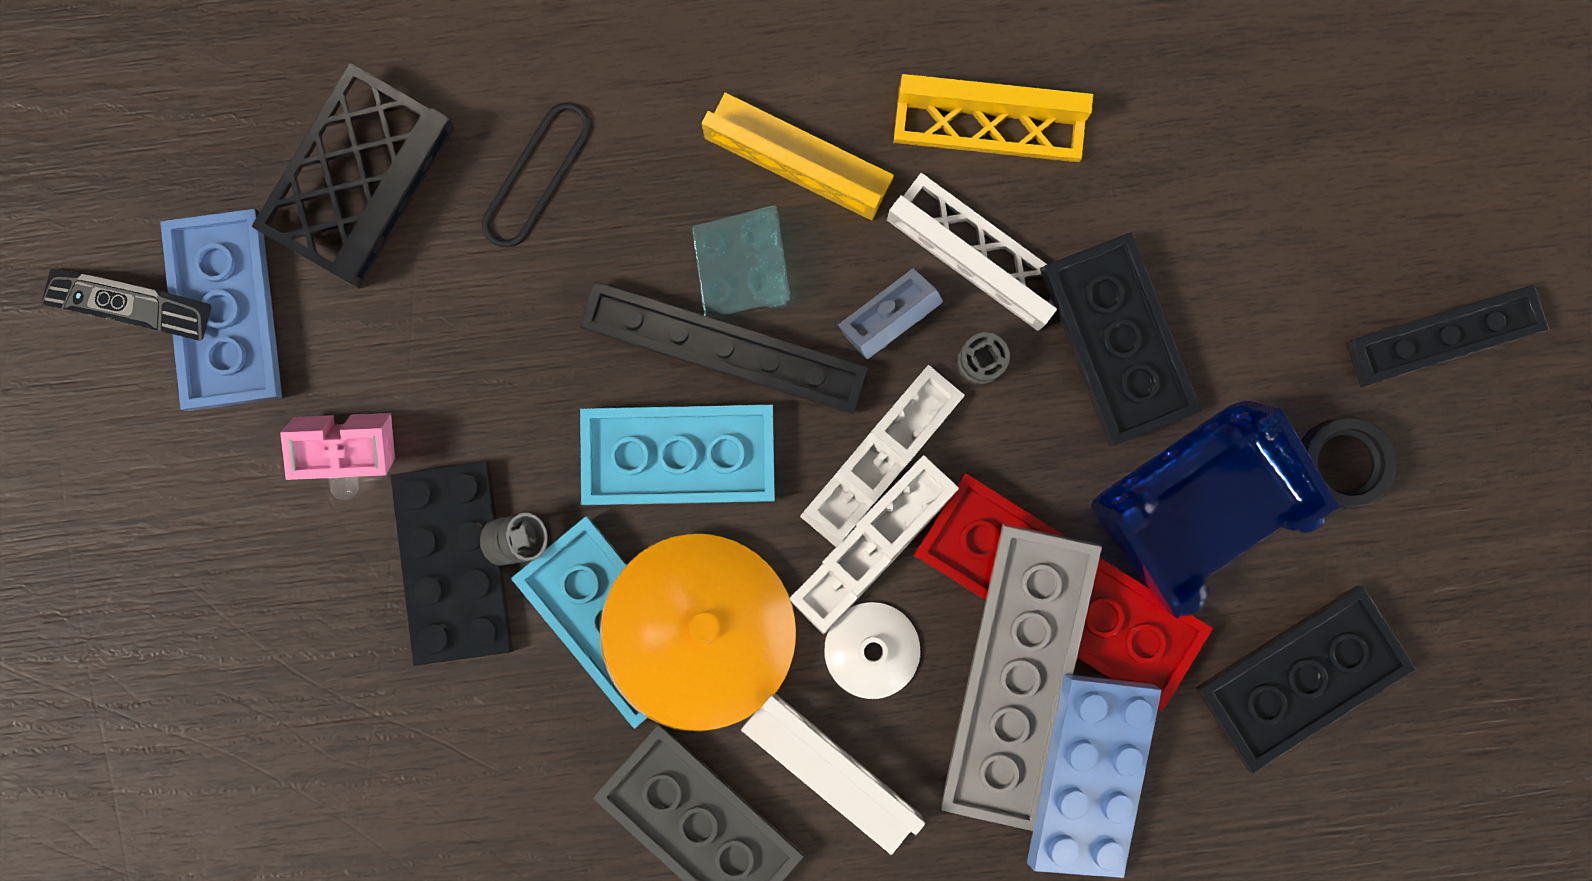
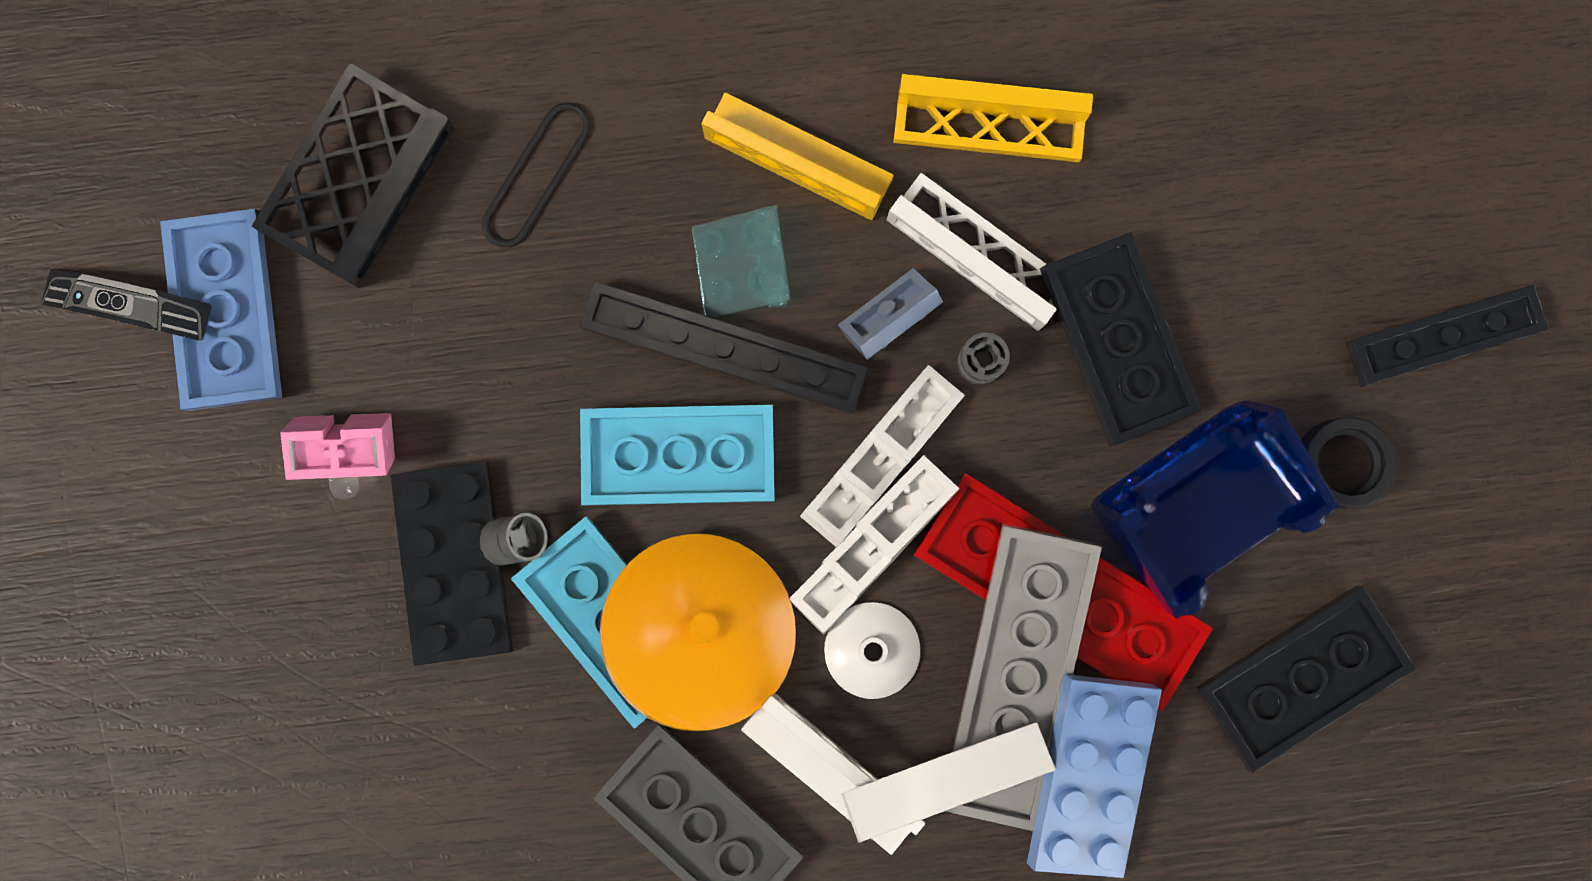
none -> white slope [841,722,1056,843]

